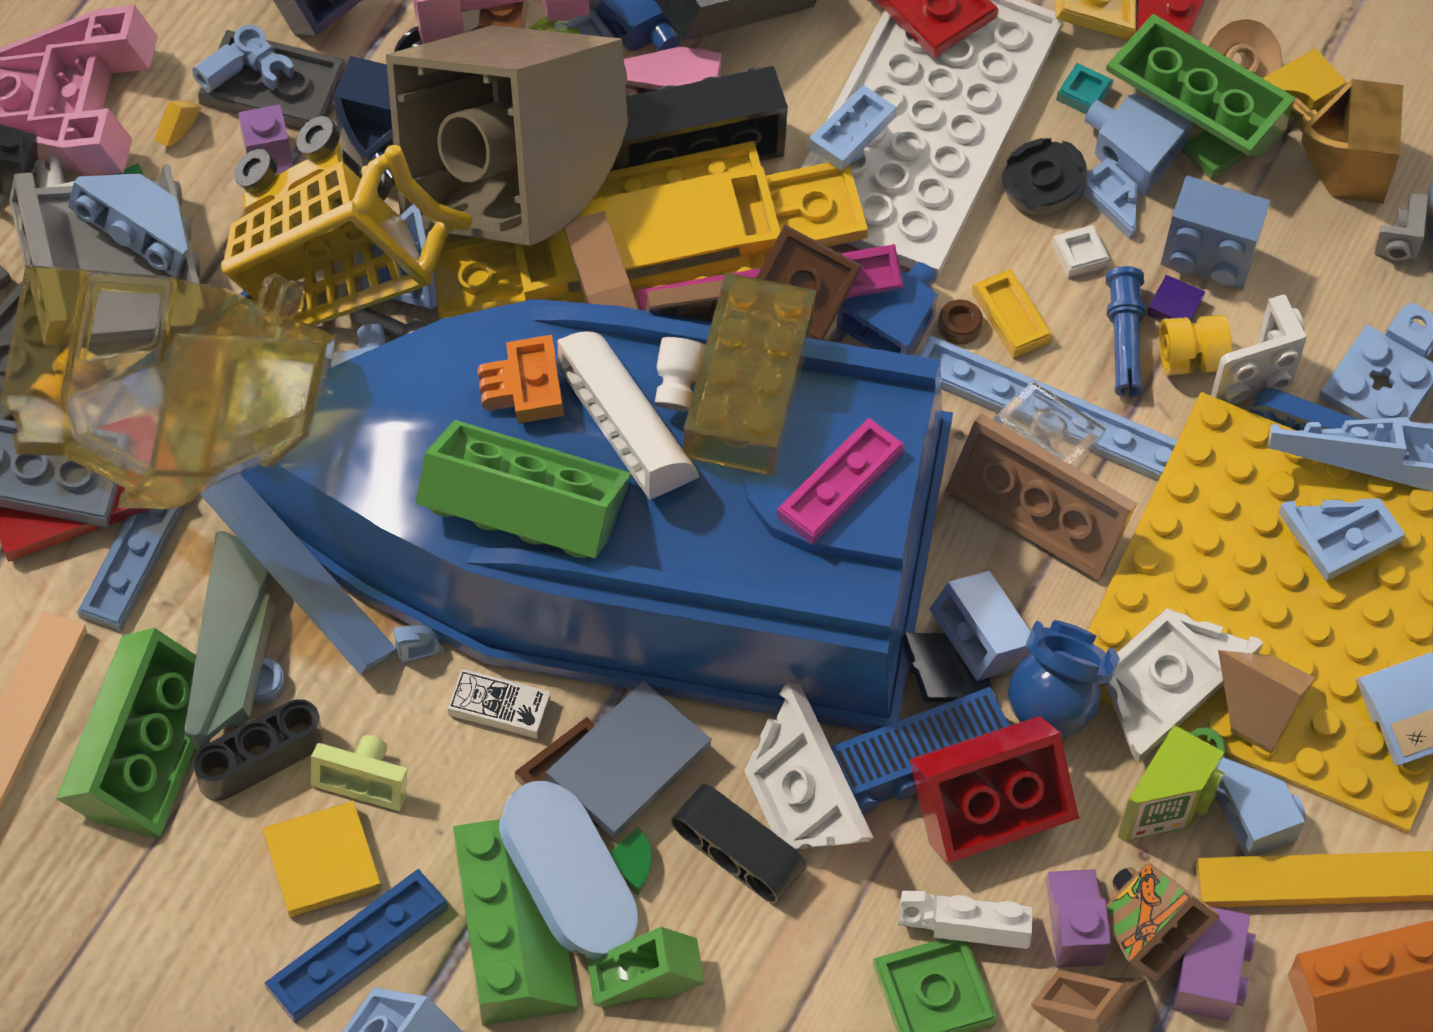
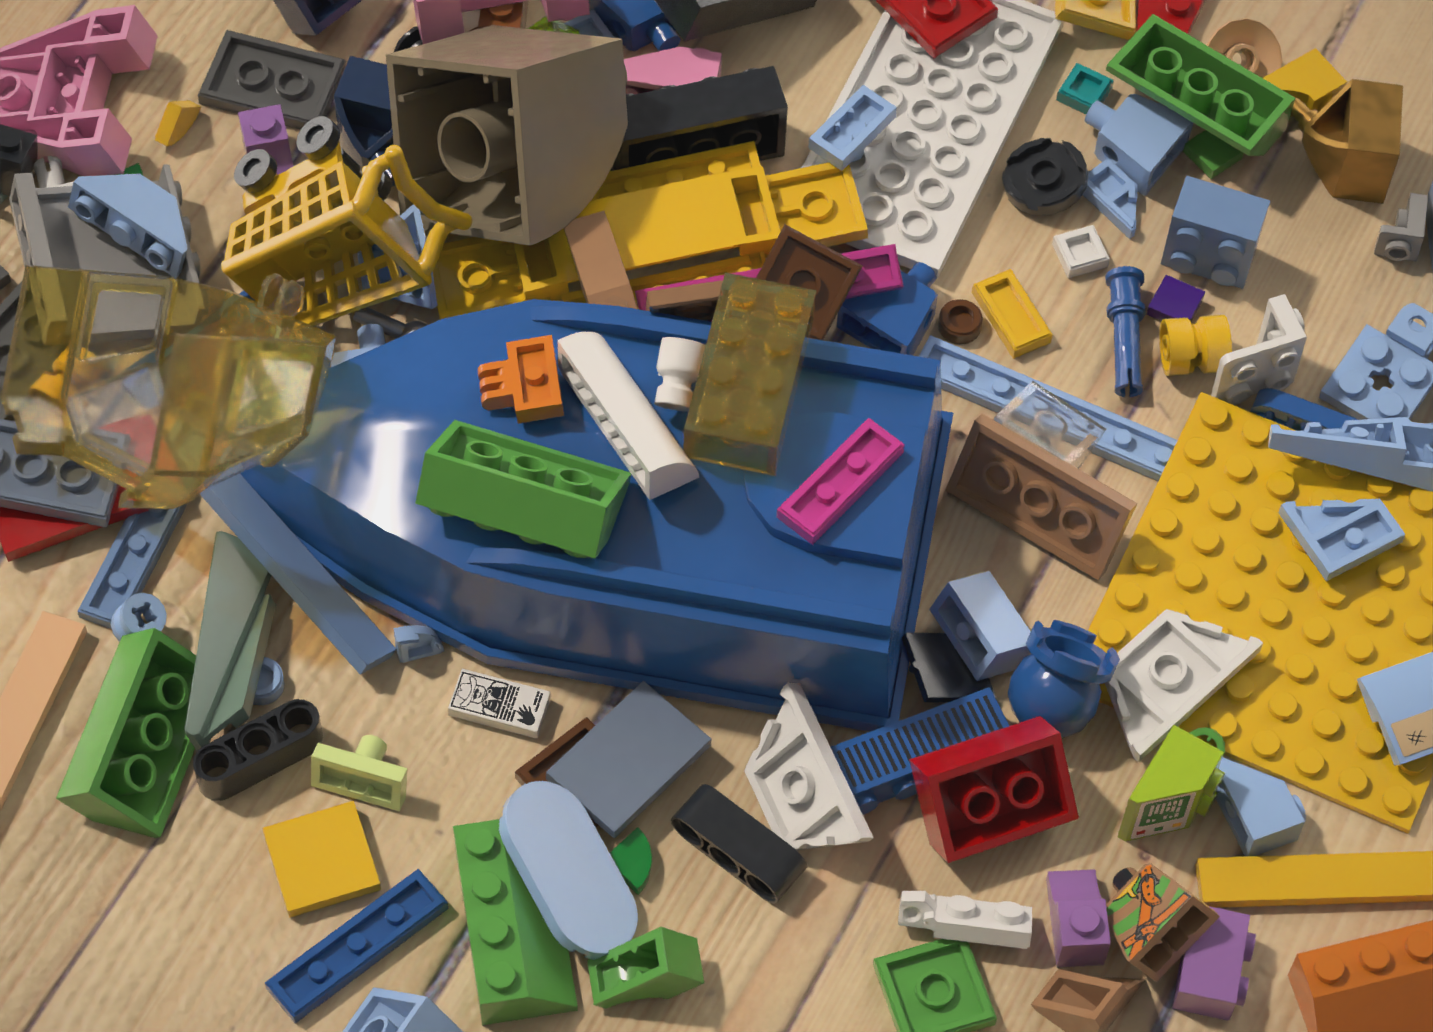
light blue bar [192,25,294,93] -> none
medium nougat slope [1218,650,1315,754] -> none
none -> light blue wheel [111,593,167,642]

